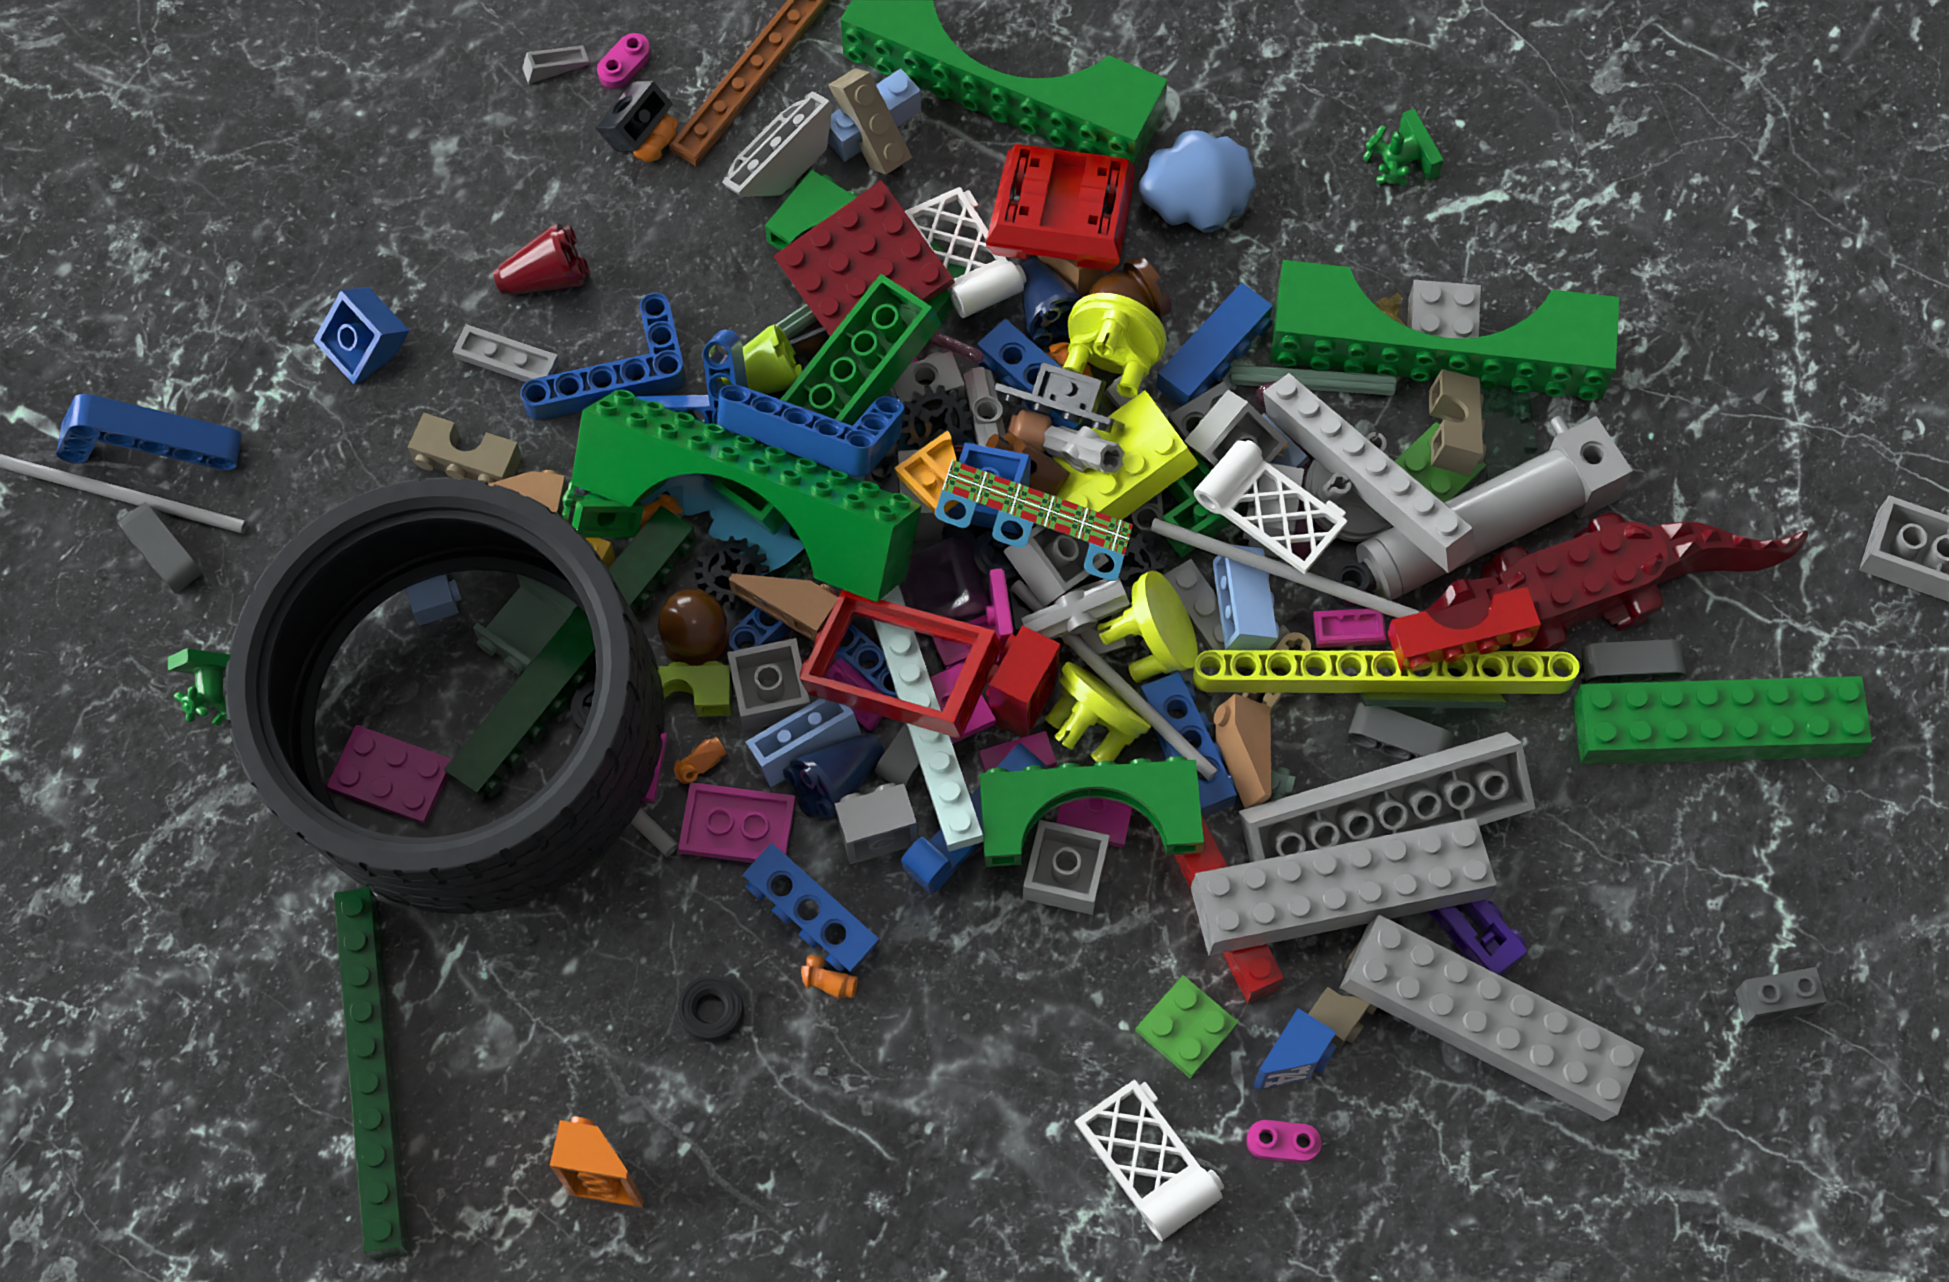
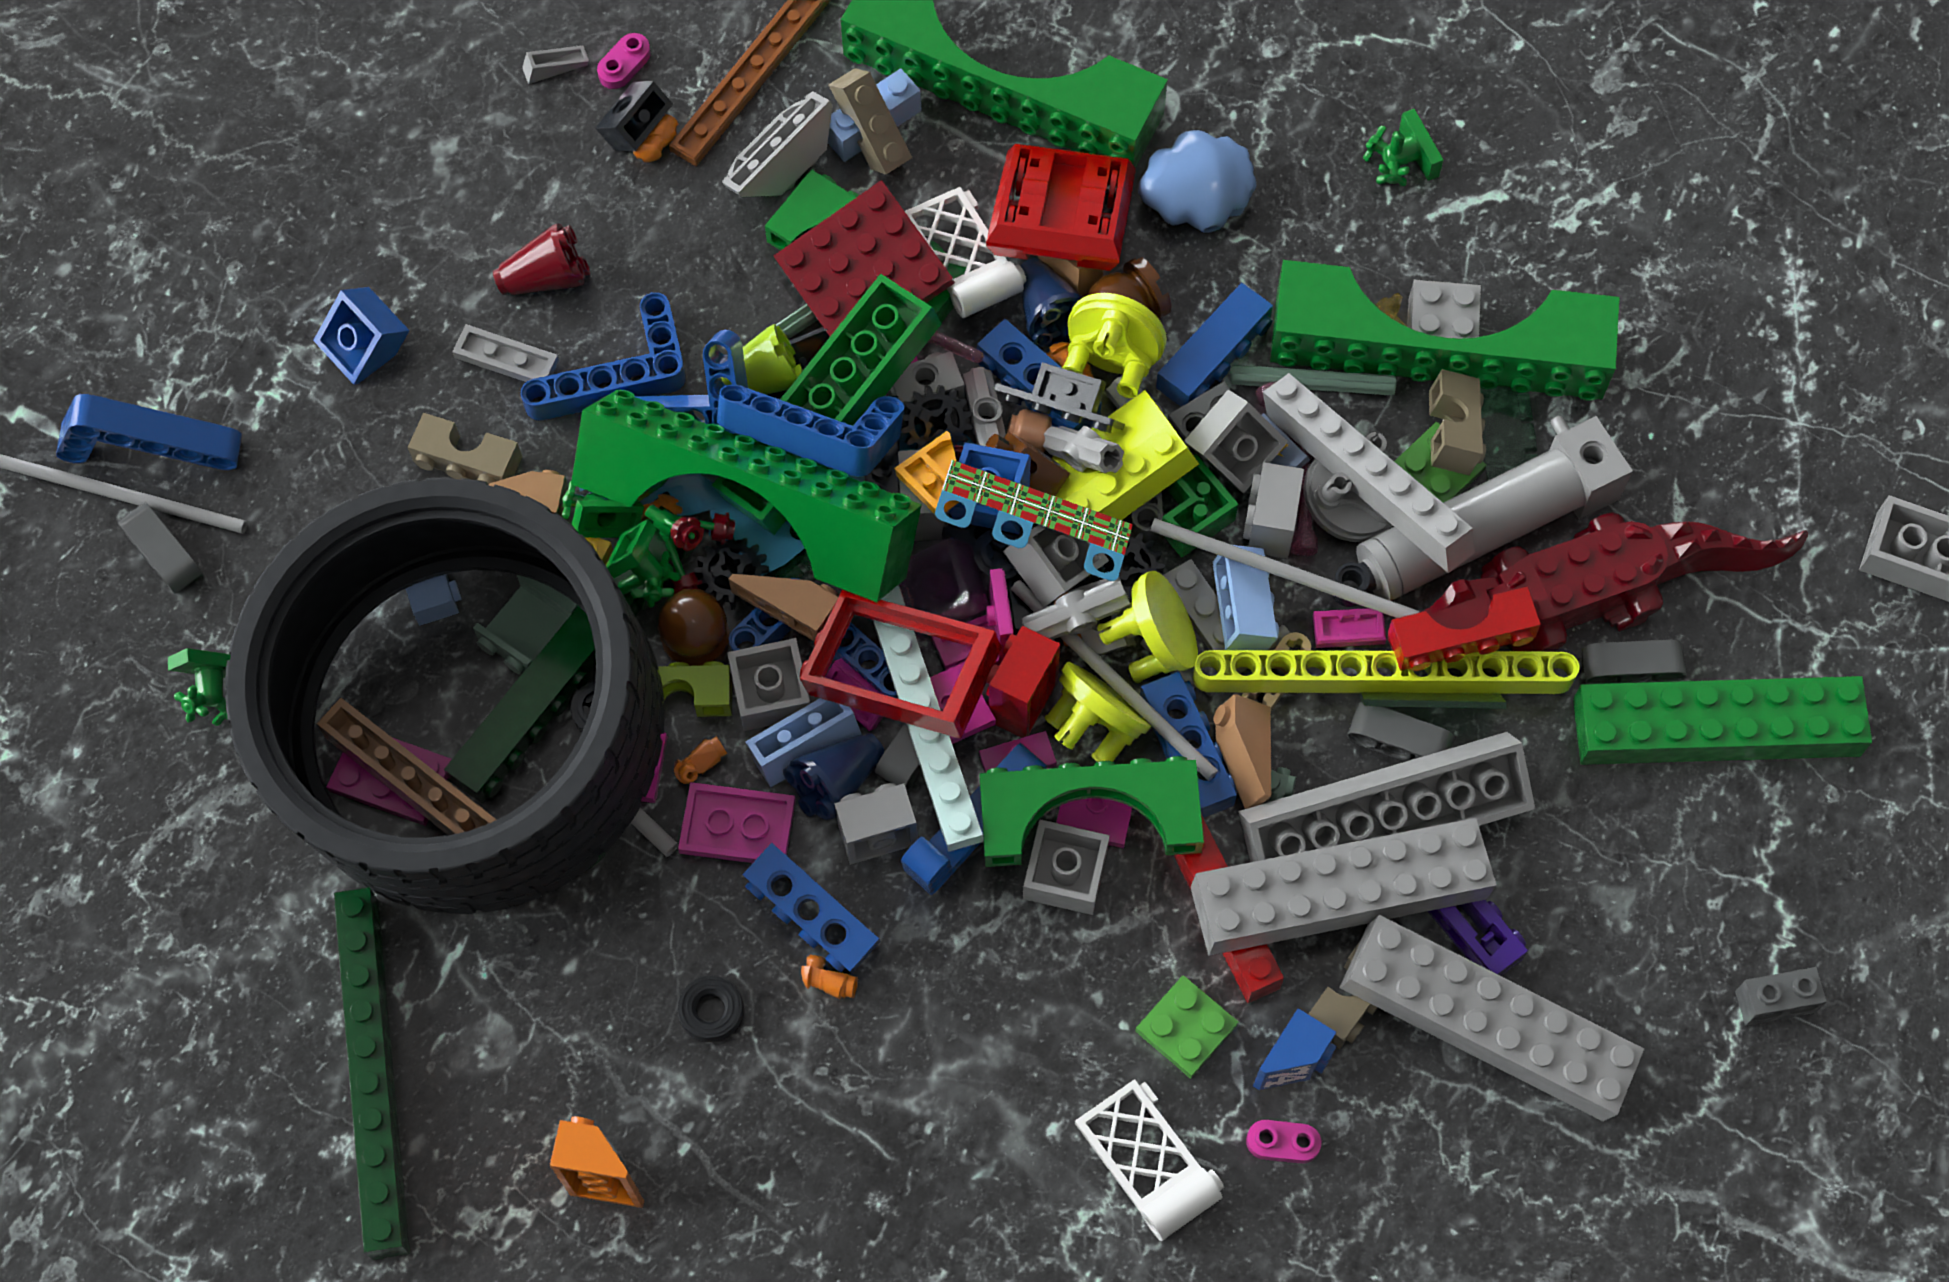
white piece [1194,440,1348,574] -> none
none -> medium nougat brick [317,698,496,836]
none -> green piece [606,519,682,608]
none -> dark red plant [645,504,735,594]

